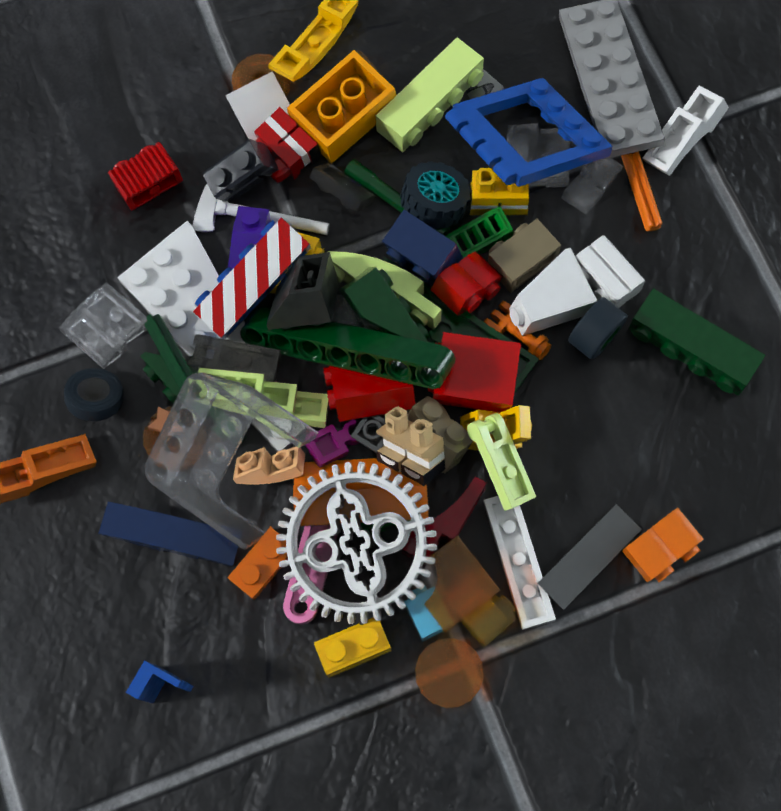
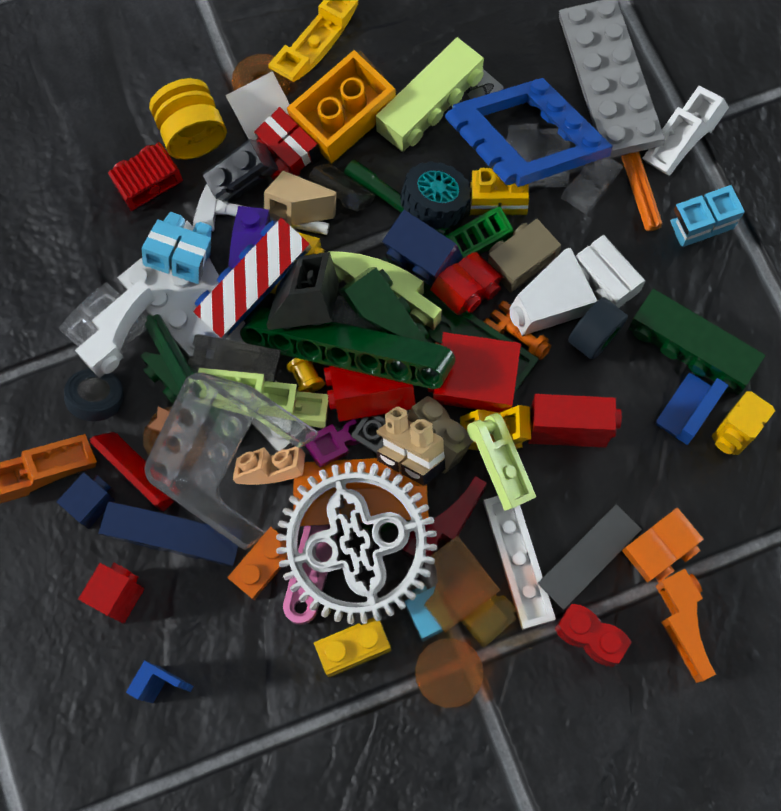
none -> dark blue brick [56,472,115,529]
none -> white slope [75,279,155,378]
none -> red brick [78,562,145,624]
none -> red slope [89,432,179,512]
none -> medium azure hips [141,212,212,284]
none -> yellow wheel [149,78,227,160]
none -> tan slope [264,171,337,226]
none -> yellow bush [287,358,325,393]
none -> red brick [528,394,622,448]
none -> red brick [555,604,632,667]
none -> blue panel [655,373,728,445]
none -> orange slope [656,569,716,683]
none -> medium azure hips [670,185,745,247]
none -> yellow brick [712,391,775,455]

